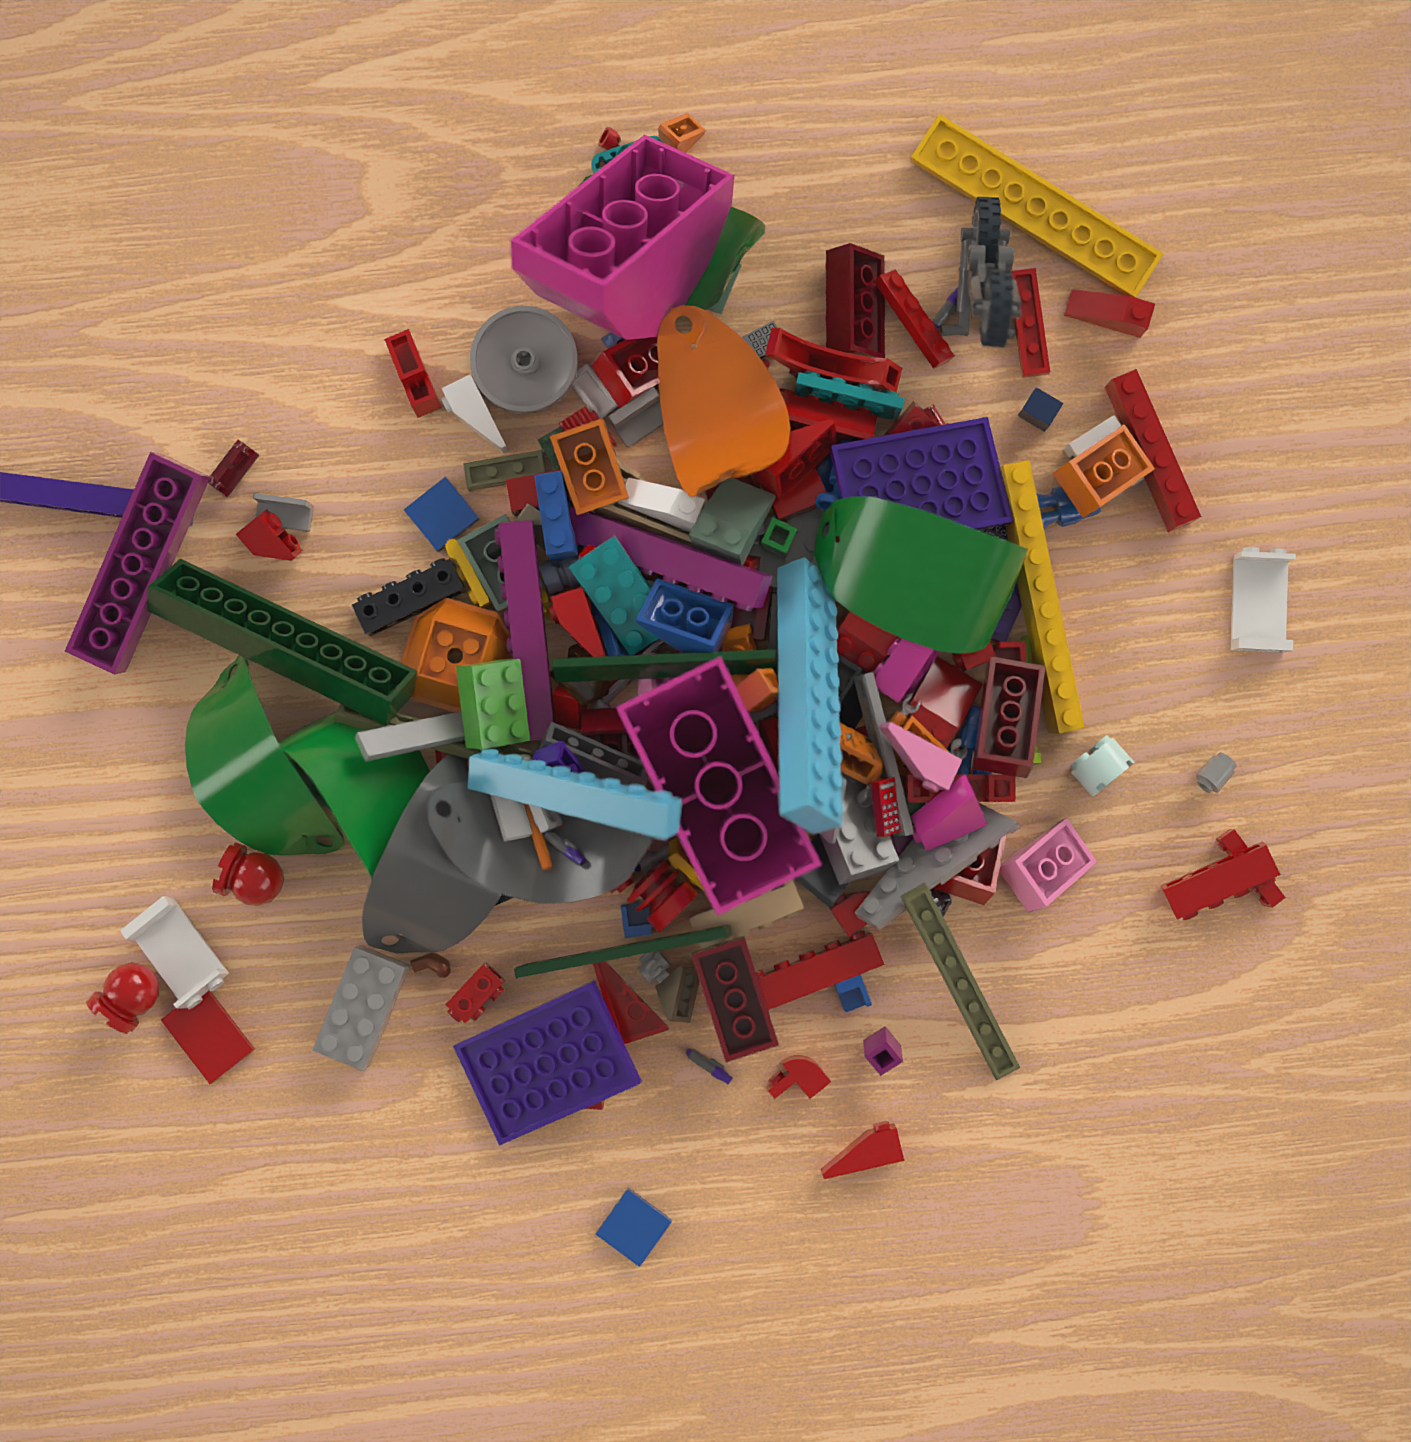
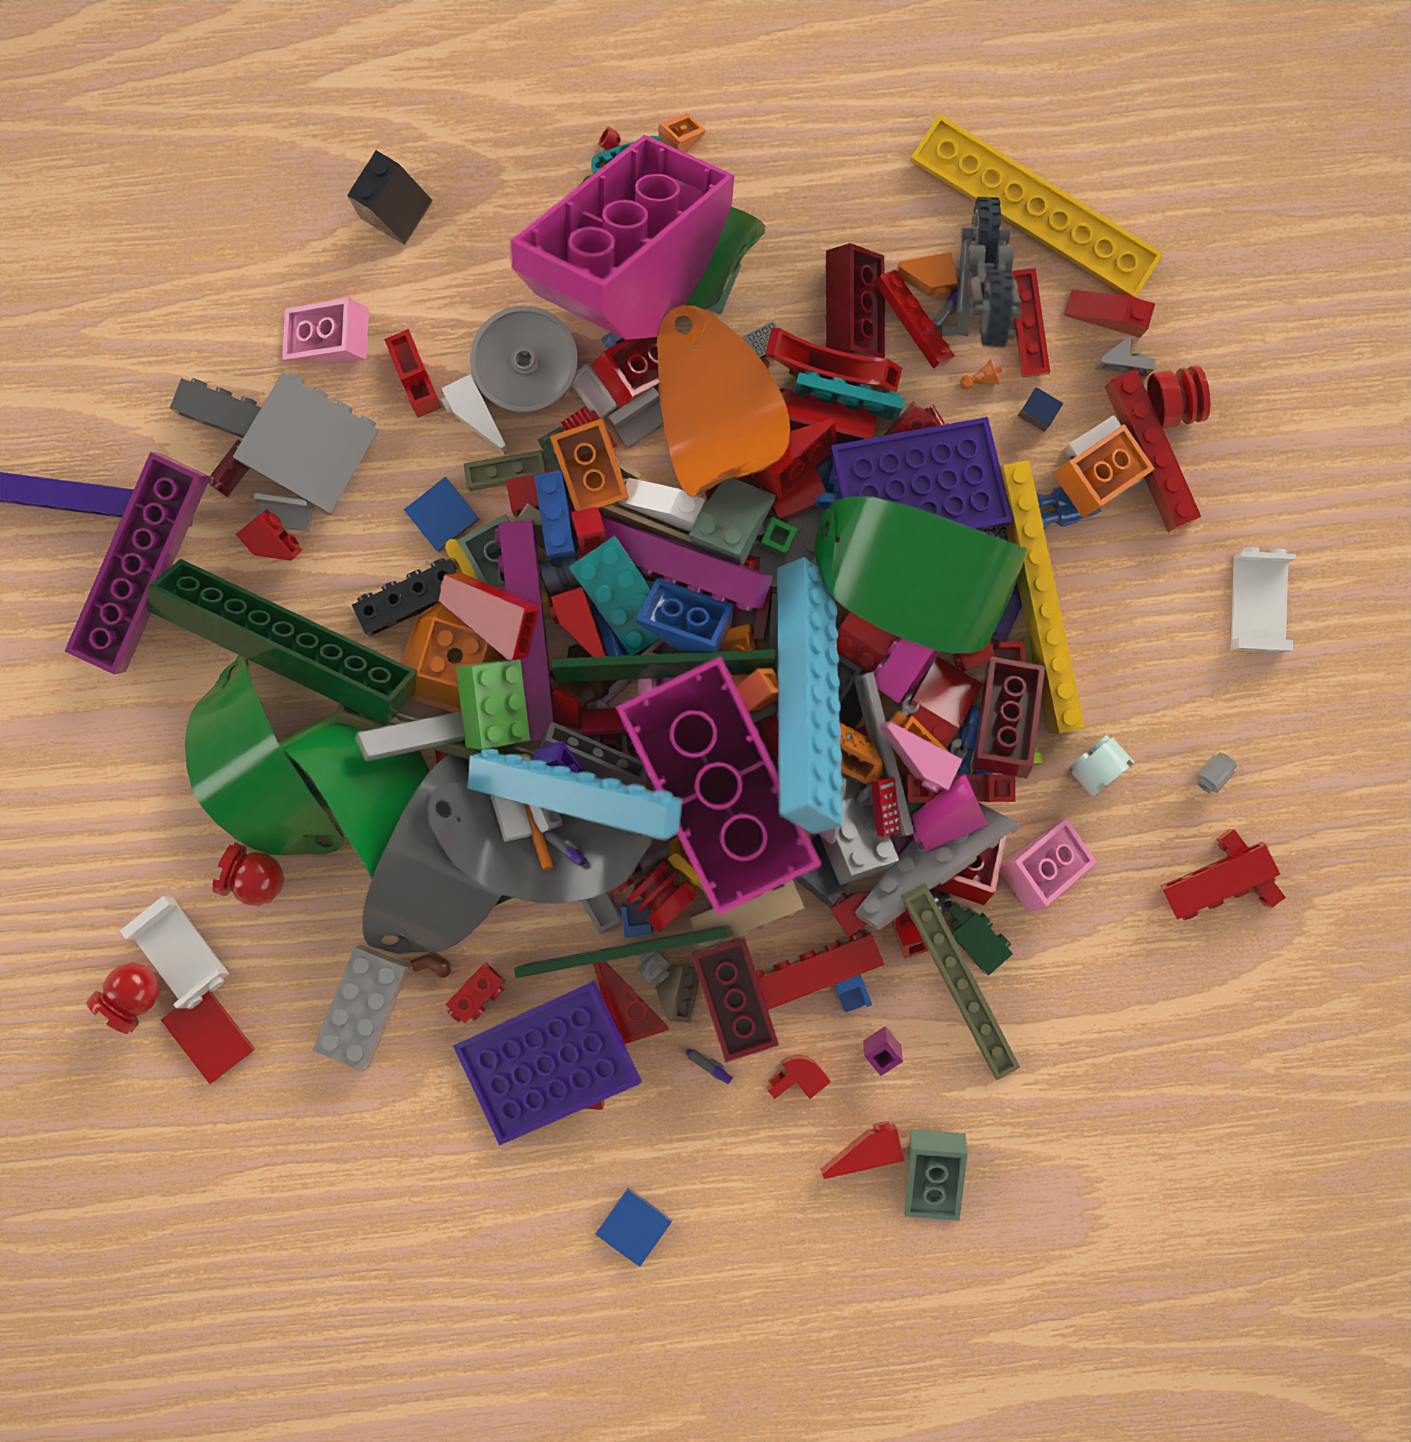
none -> dark grey brick [170,378,261,438]
none -> light grey panel [233,372,379,514]
none -> bright pink slope [282,298,369,363]
none -> black slope [347,150,432,245]
none -> slope [439,572,540,661]
none -> red panel [571,507,606,554]
none -> light grey tile [581,892,622,934]
none -> red brick [891,909,928,959]
none -> orange slope [896,252,957,297]
none -> sand green slope [905,1129,968,1221]
none -> dark green hinge [948,901,1013,976]
none -> orange piece [960,359,1003,390]
none -> light grey slope [1095,335,1156,376]
none -> red wheel [1147,365,1211,429]

